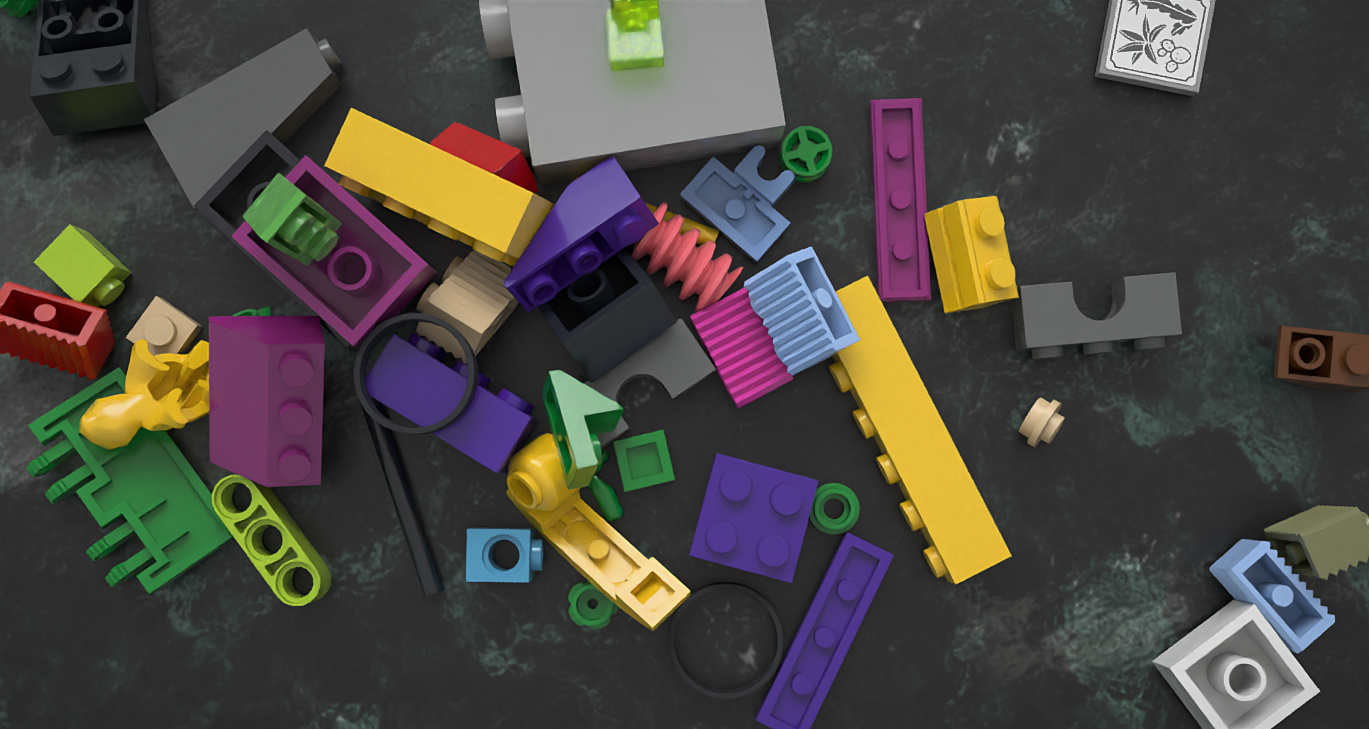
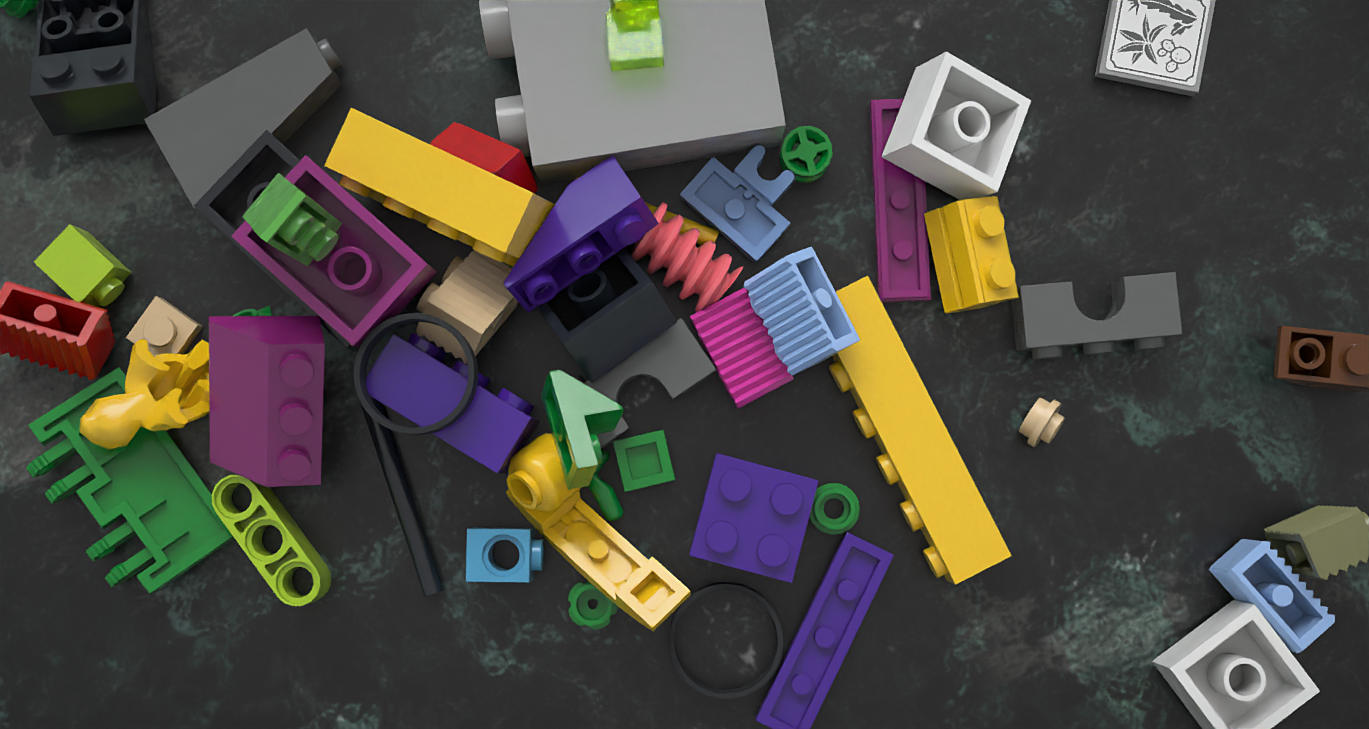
none -> white brick [882,52,1031,200]

